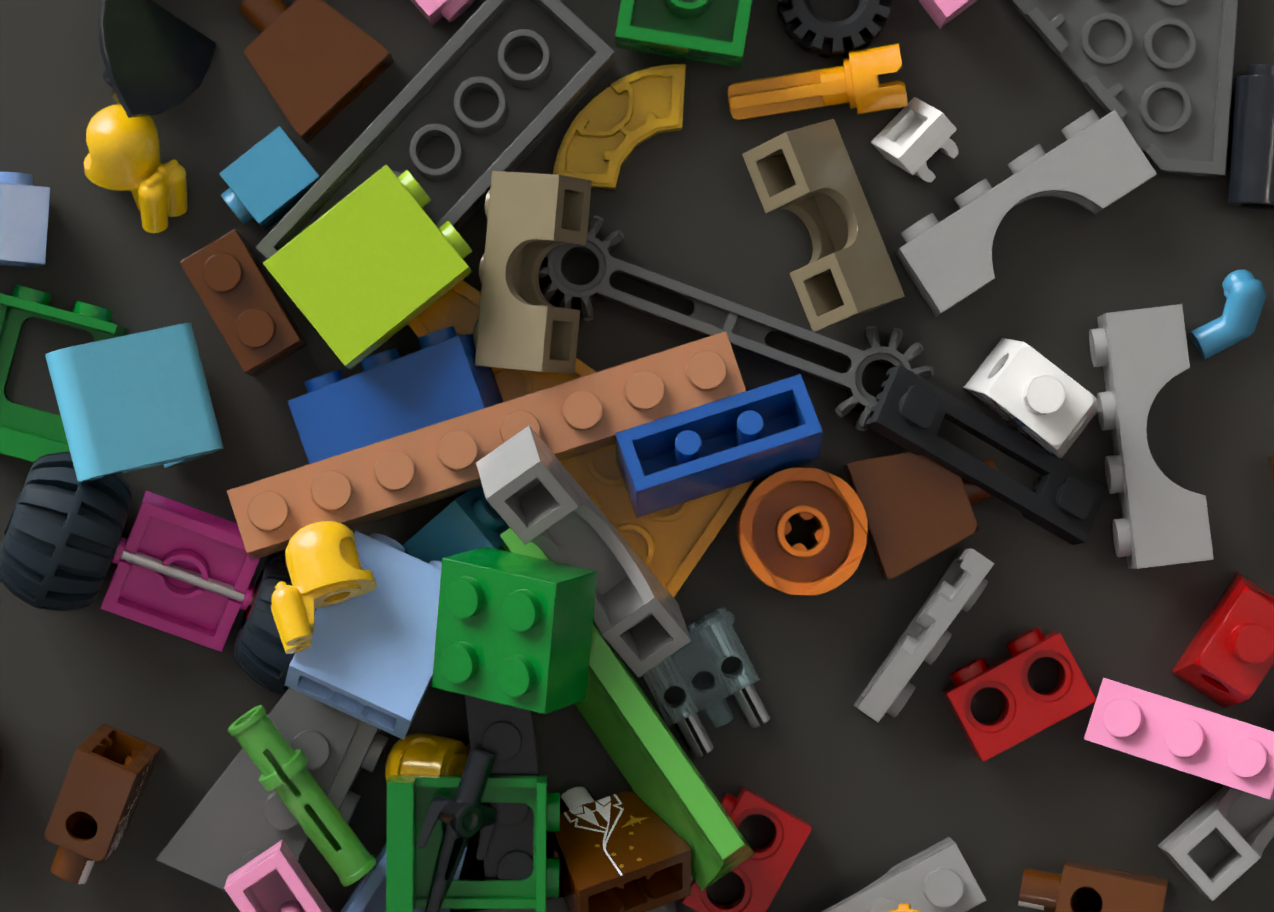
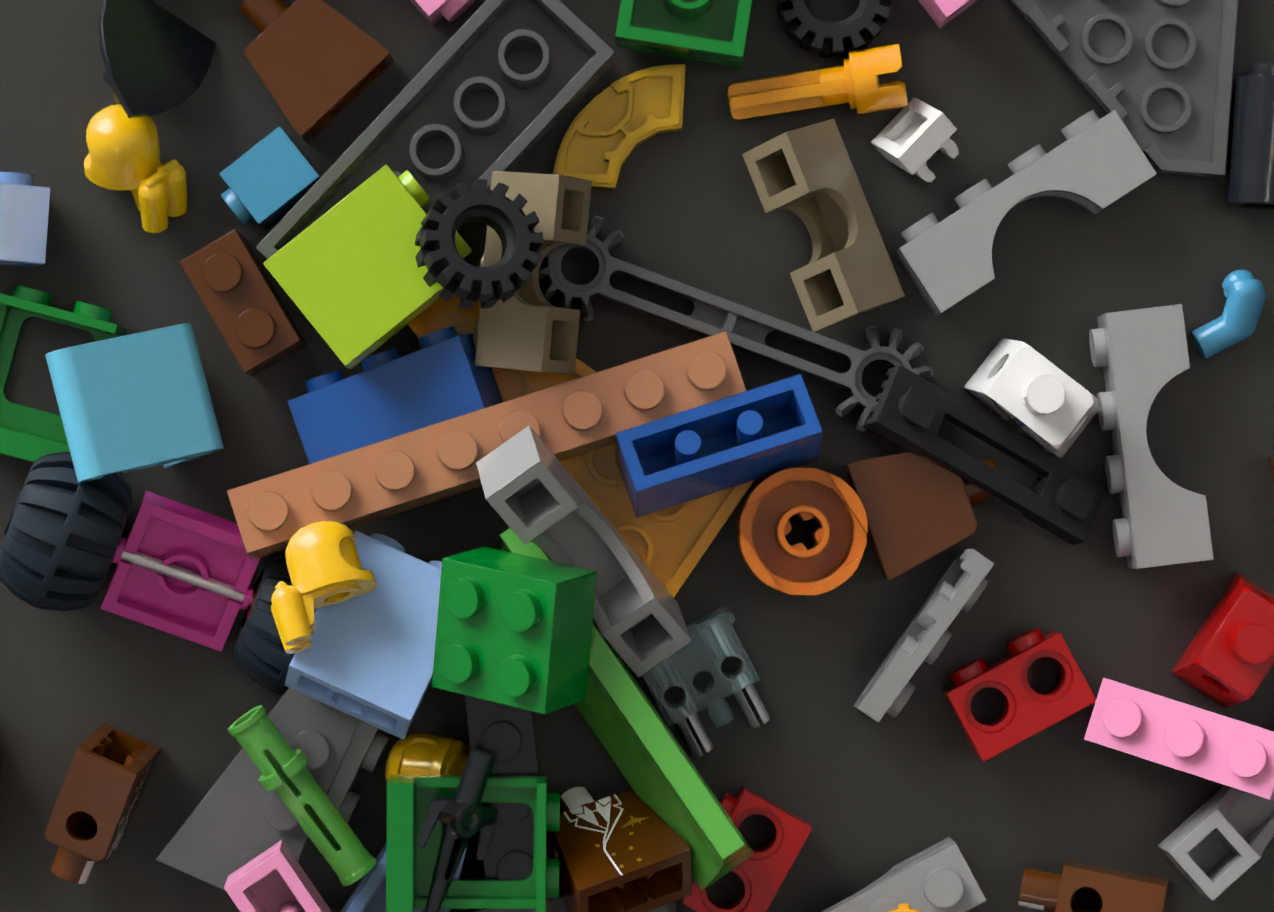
dark azure brick [402,487,510,563] -> none
none -> black tyre [415,179,543,309]

